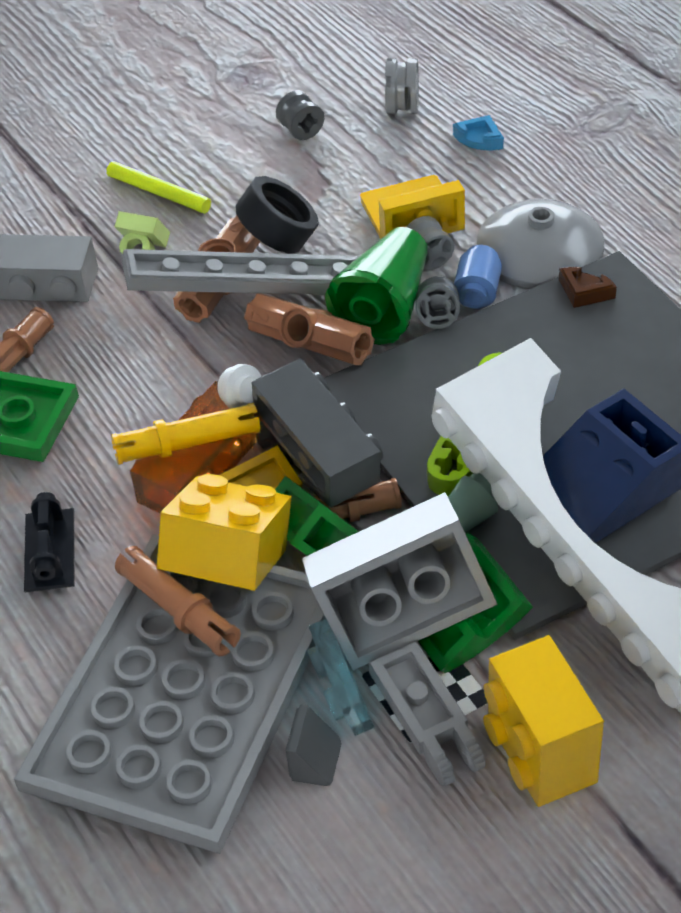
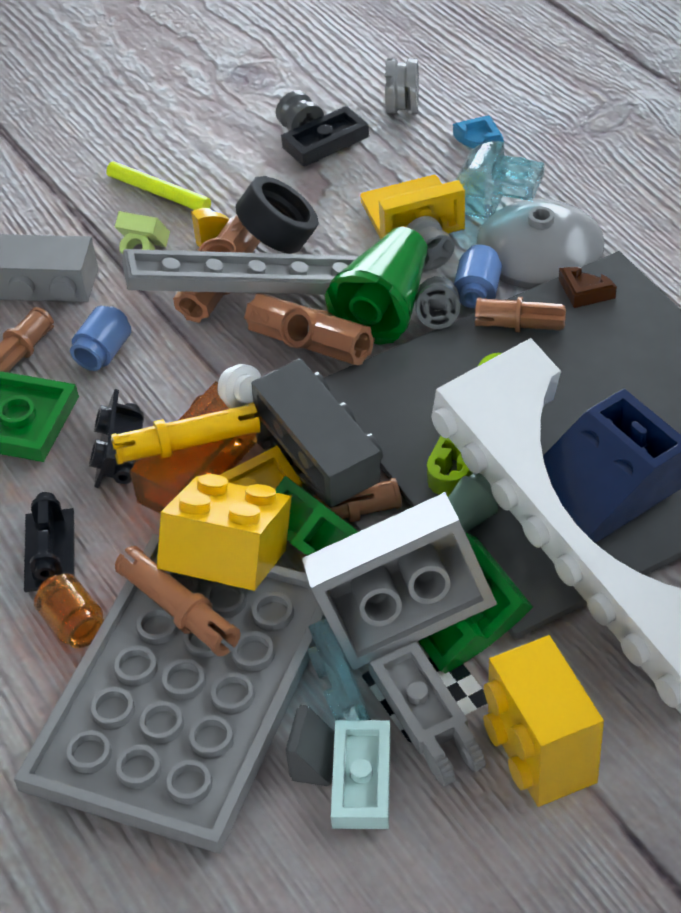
none -> clear orange brick [34,574,104,648]
none -> medium blue brick [70,306,131,371]
none -> black hinge [89,389,144,488]
none -> yellow tile [191,208,229,247]
none -> black plate [281,105,369,167]
none -> light aqua plate [331,720,391,829]
none -> clear light blue brick [455,141,544,219]
none -> nougat axle [475,297,566,332]

